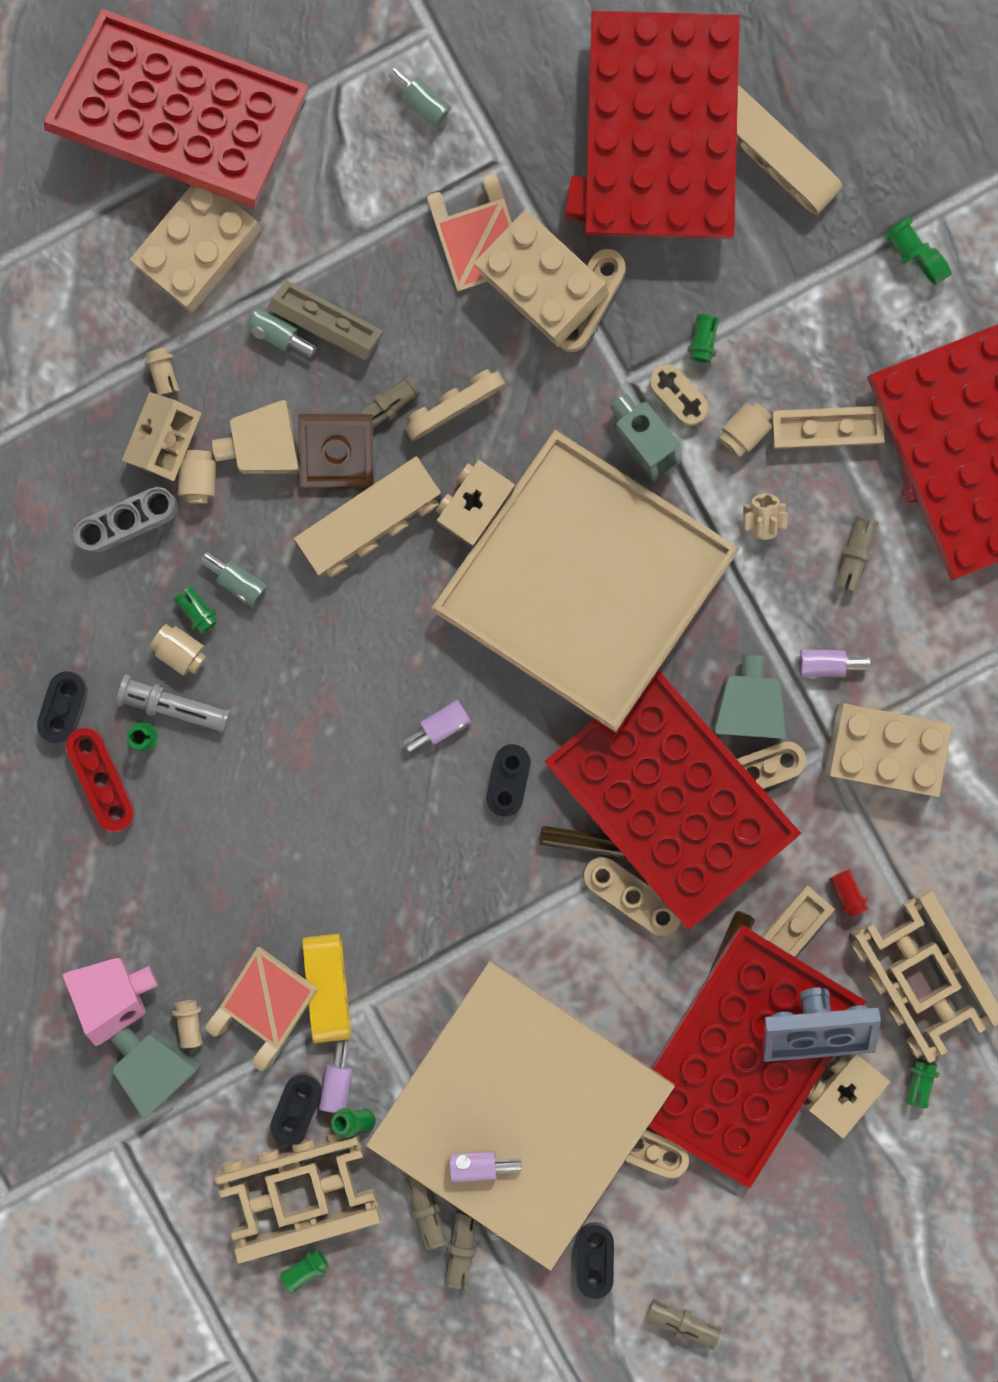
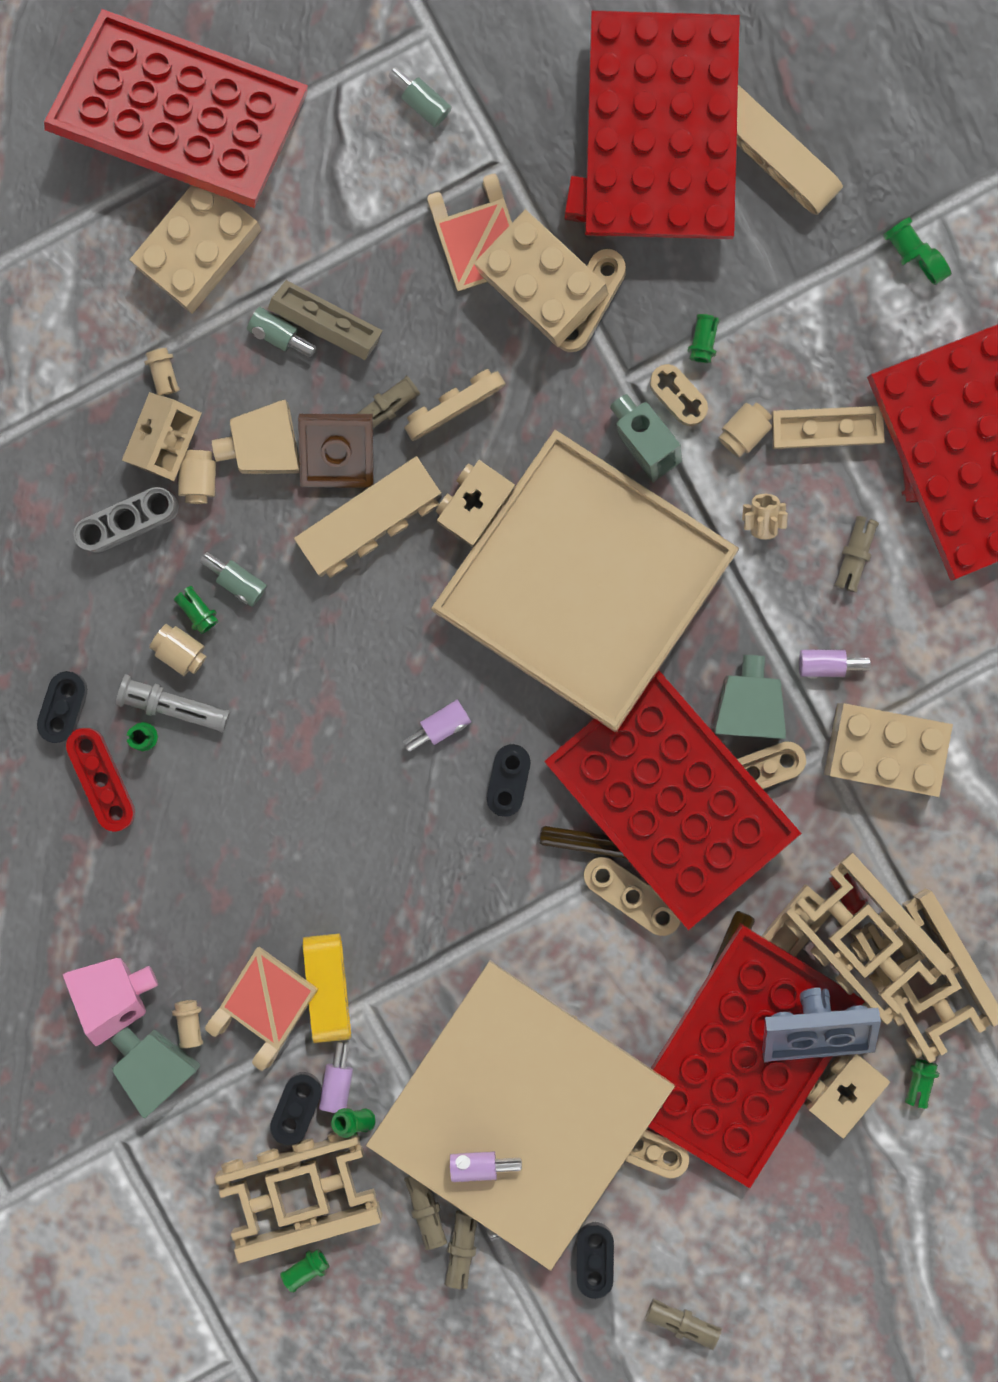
none -> tan fence [785,853,955,1025]

